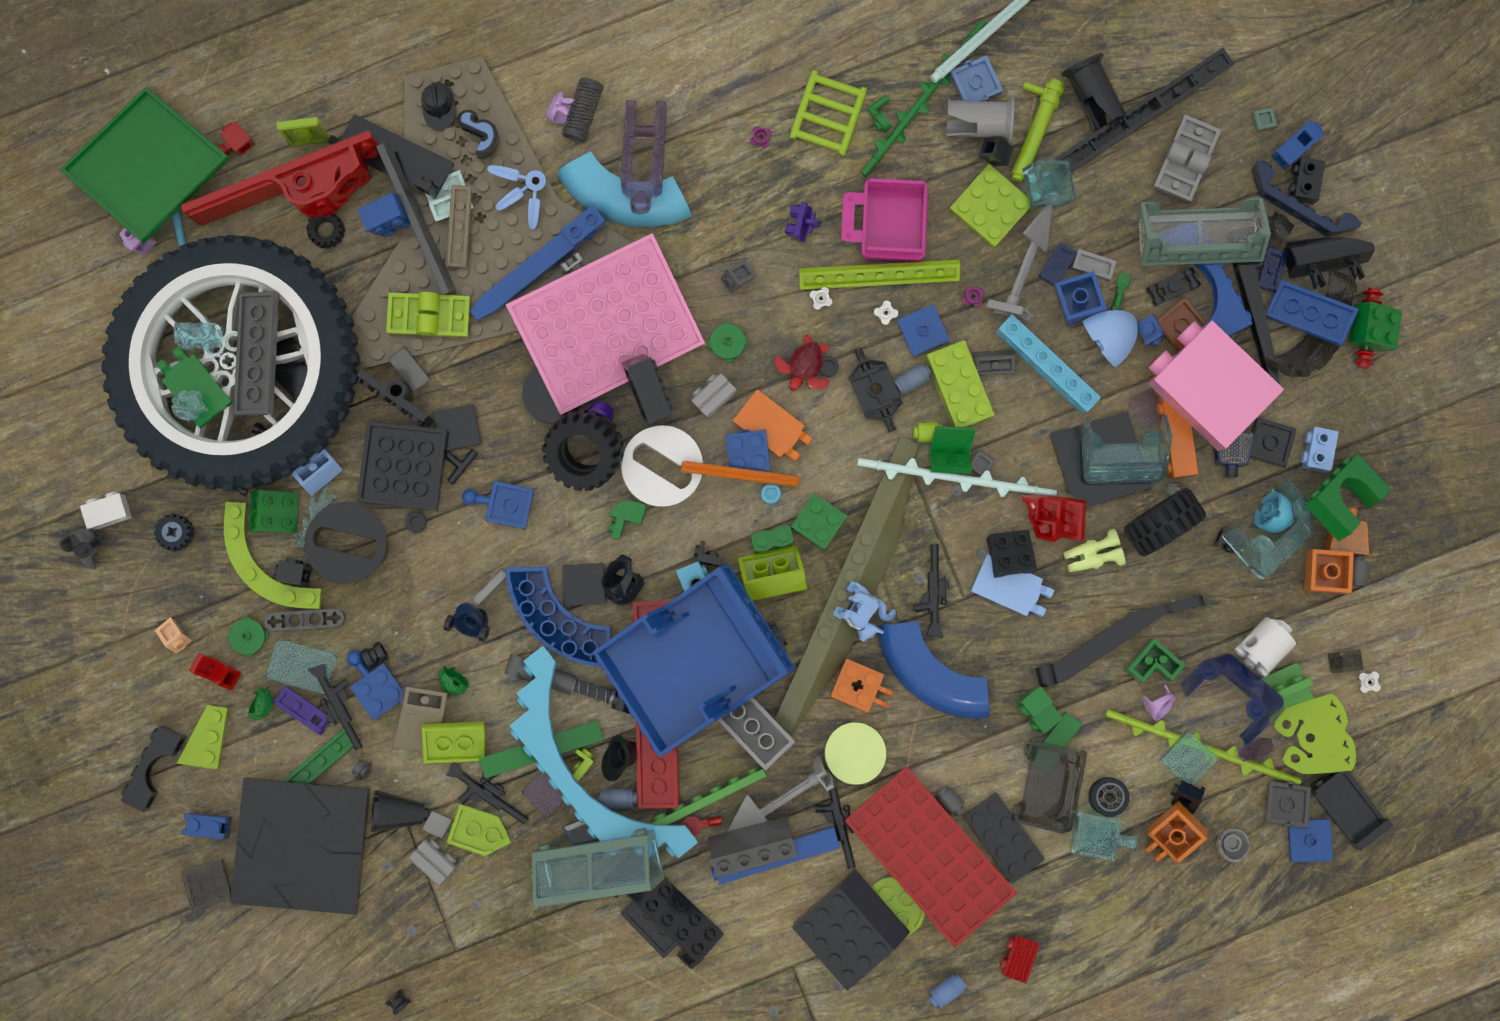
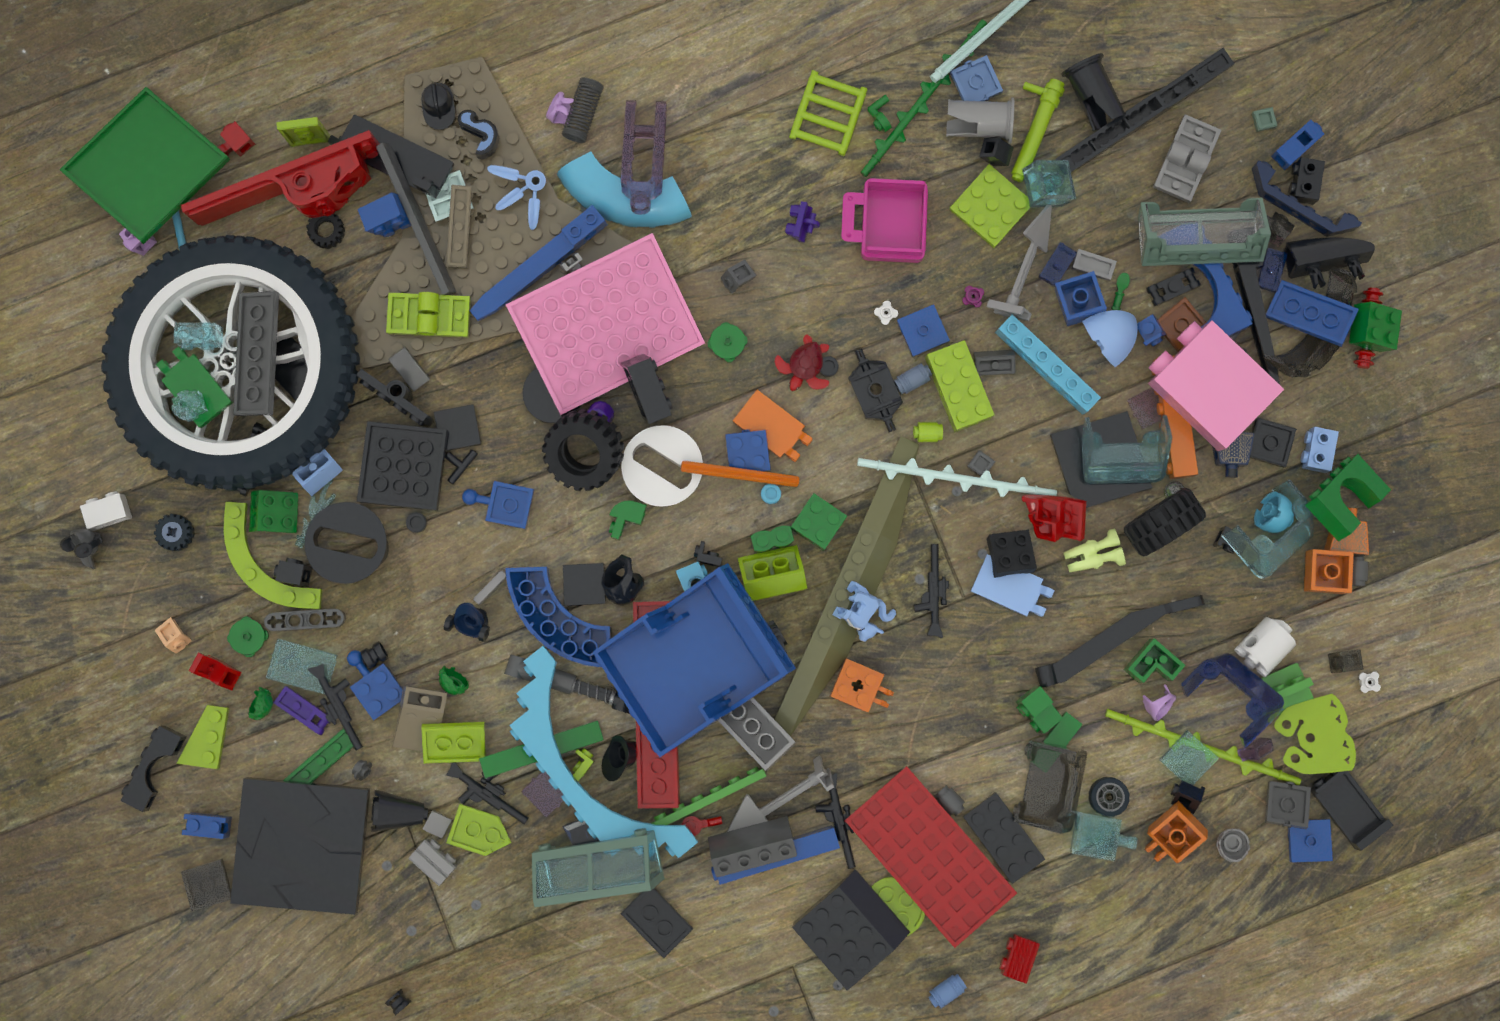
sand blue head [600,788,638,809] -> none
black bracket [601,849,723,969] -> none
light grey brick [691,373,737,420] -> none
magenta plate [750,126,772,148] -> none
lime plate [799,260,961,290] -> none
white plate [810,287,832,310] -> none
yellowish green tile [824,723,886,785] -> none
blue brick [877,622,989,719] -> none
green bracket [928,426,975,474] -> none

